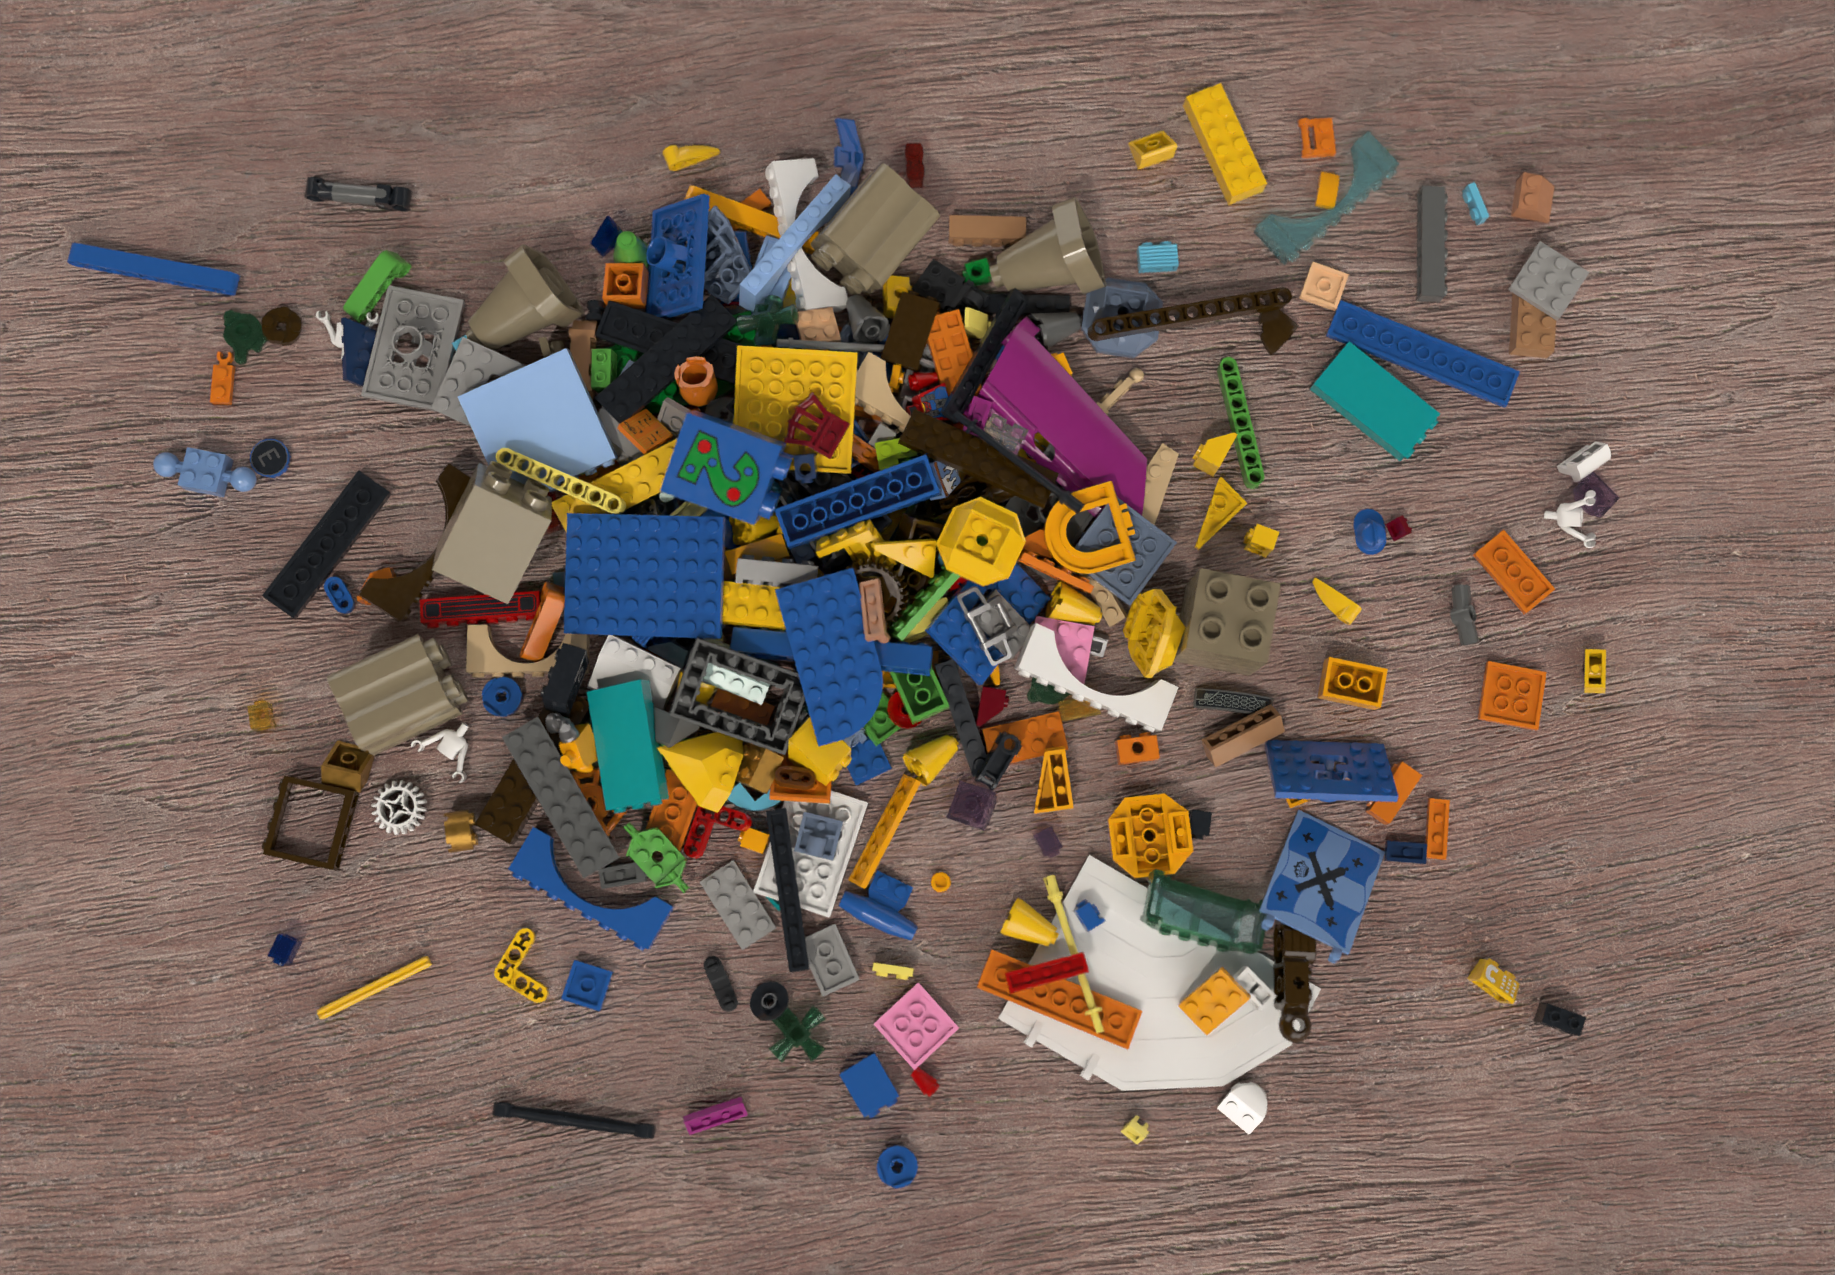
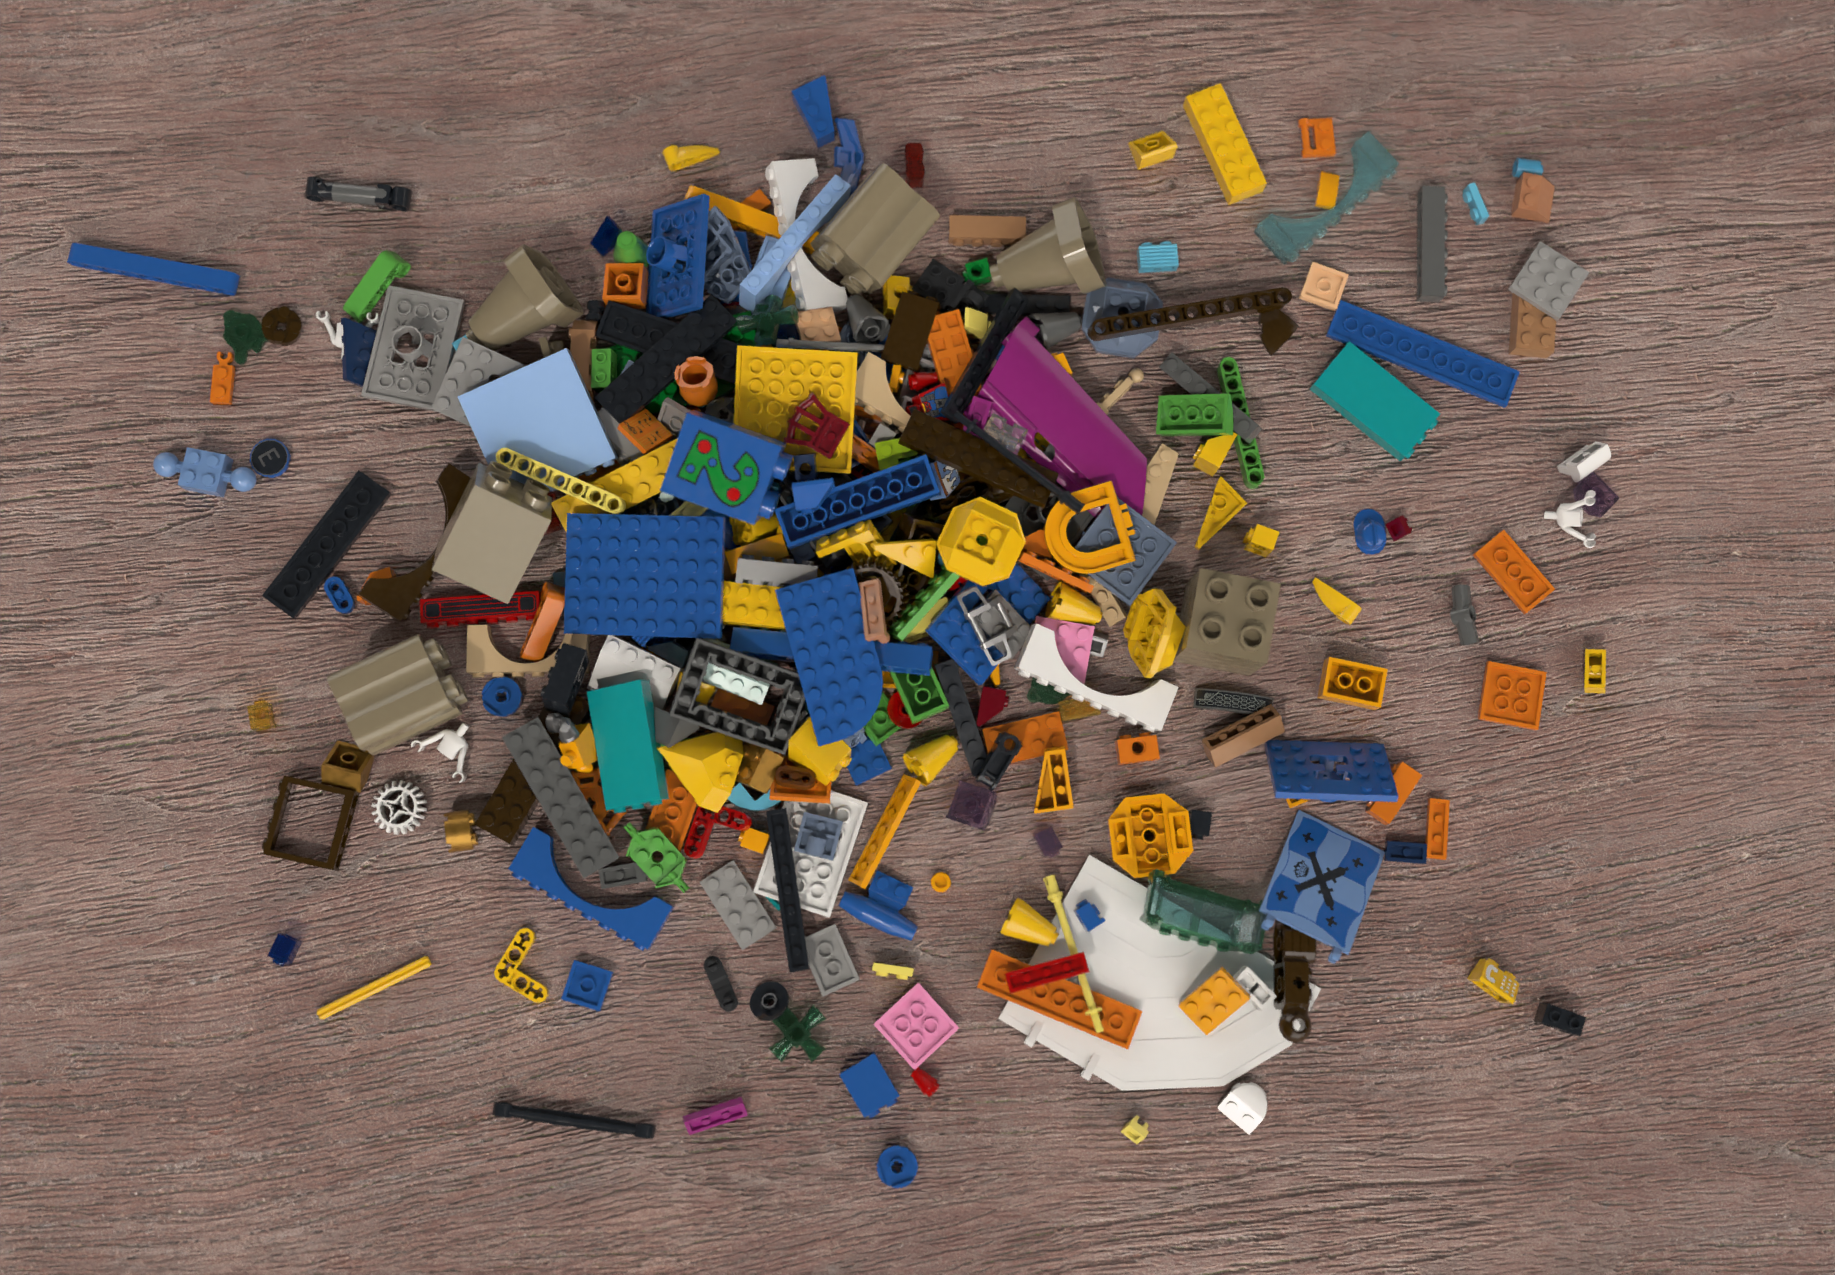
none -> blue wedge [791,75,835,148]
none -> blue slope [792,478,835,515]
none -> bright green slope [1156,393,1233,436]
none -> dark grey brick [1159,352,1262,444]
none -> dark azure brick [1512,158,1544,178]

